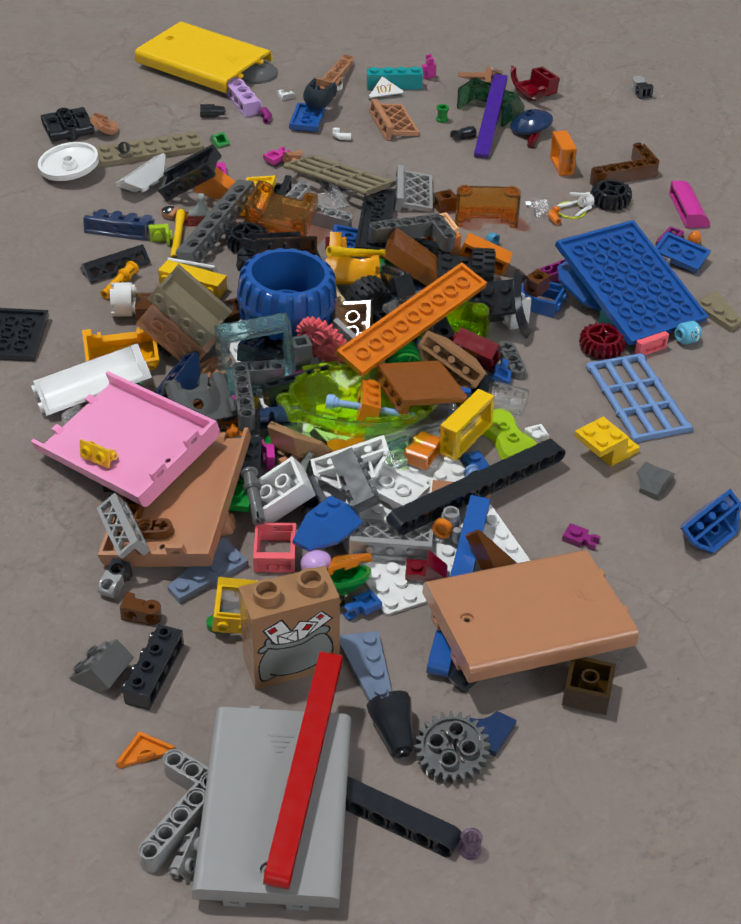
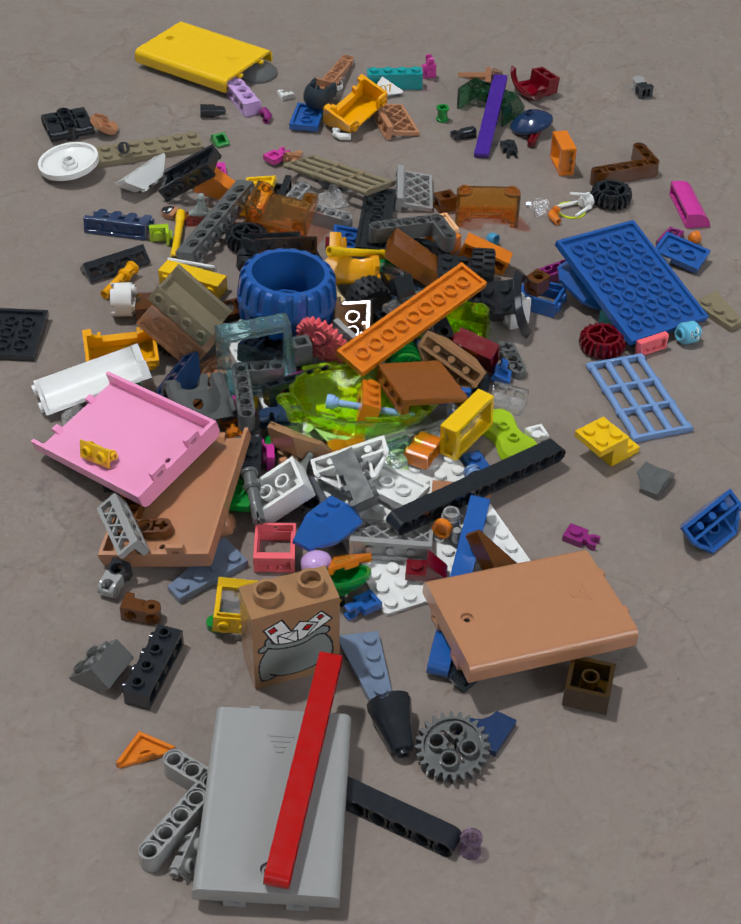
none -> light orange windscreen [323,74,388,133]
none -> black plate [500,139,518,159]

